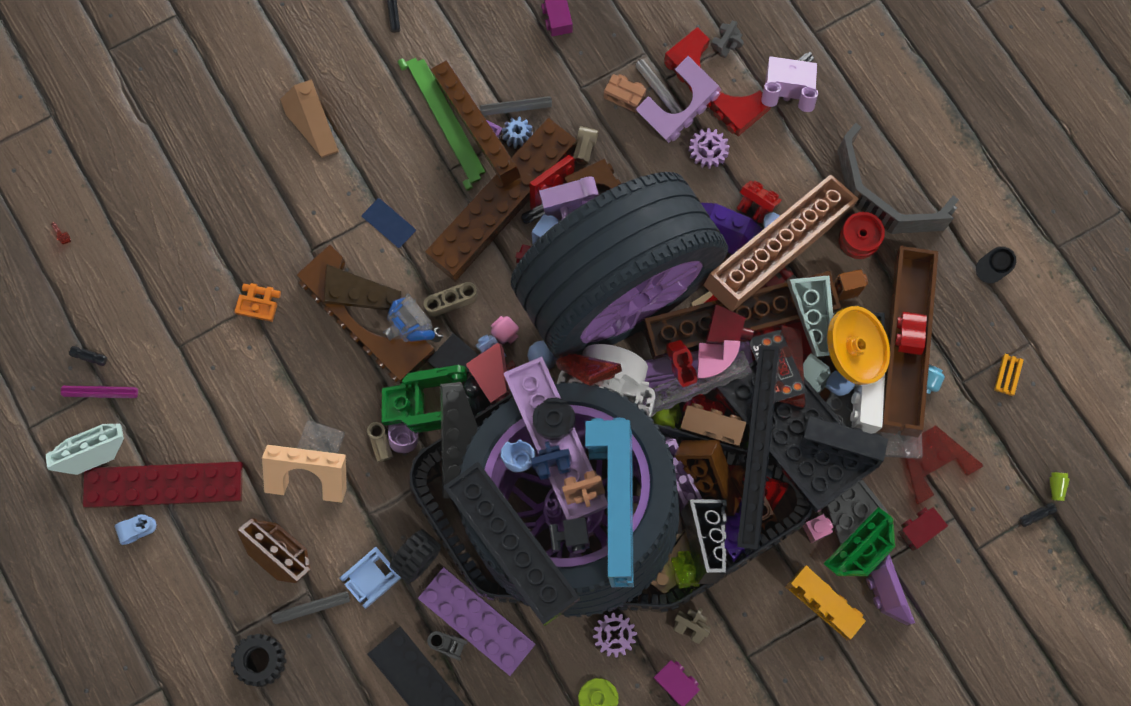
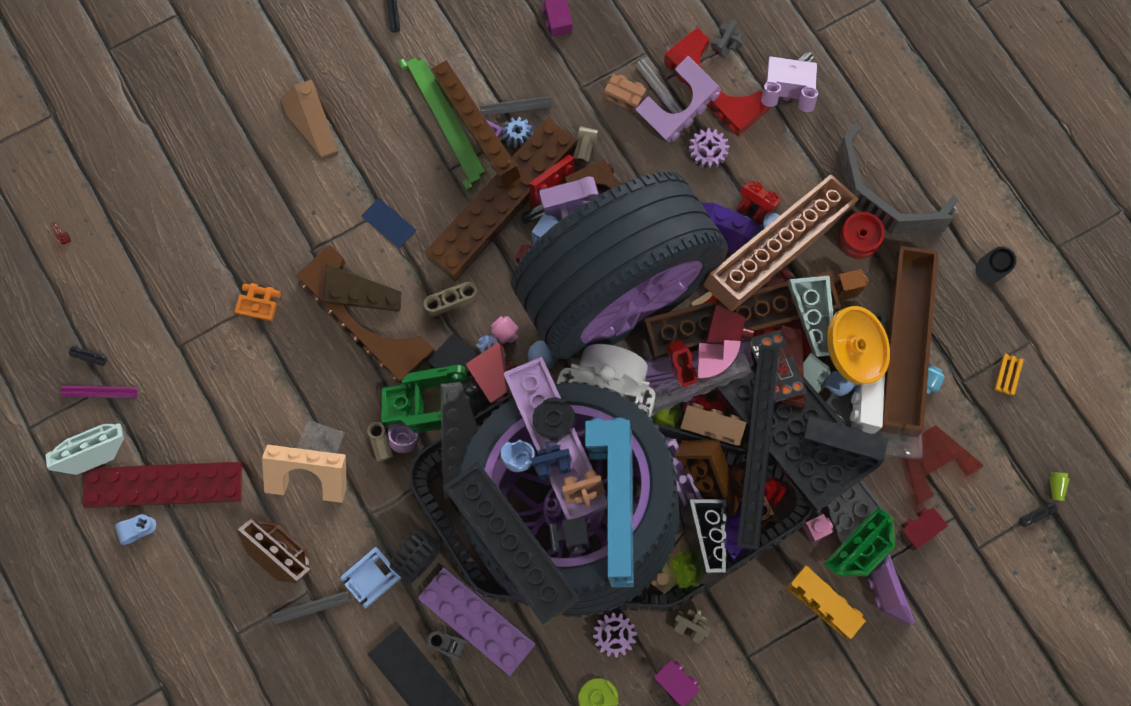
black tyre [231,634,286,686] -> none
torso [383,294,444,342] -> none
clear red wing [556,354,622,386] -> none
red brick [895,312,927,355] -> none

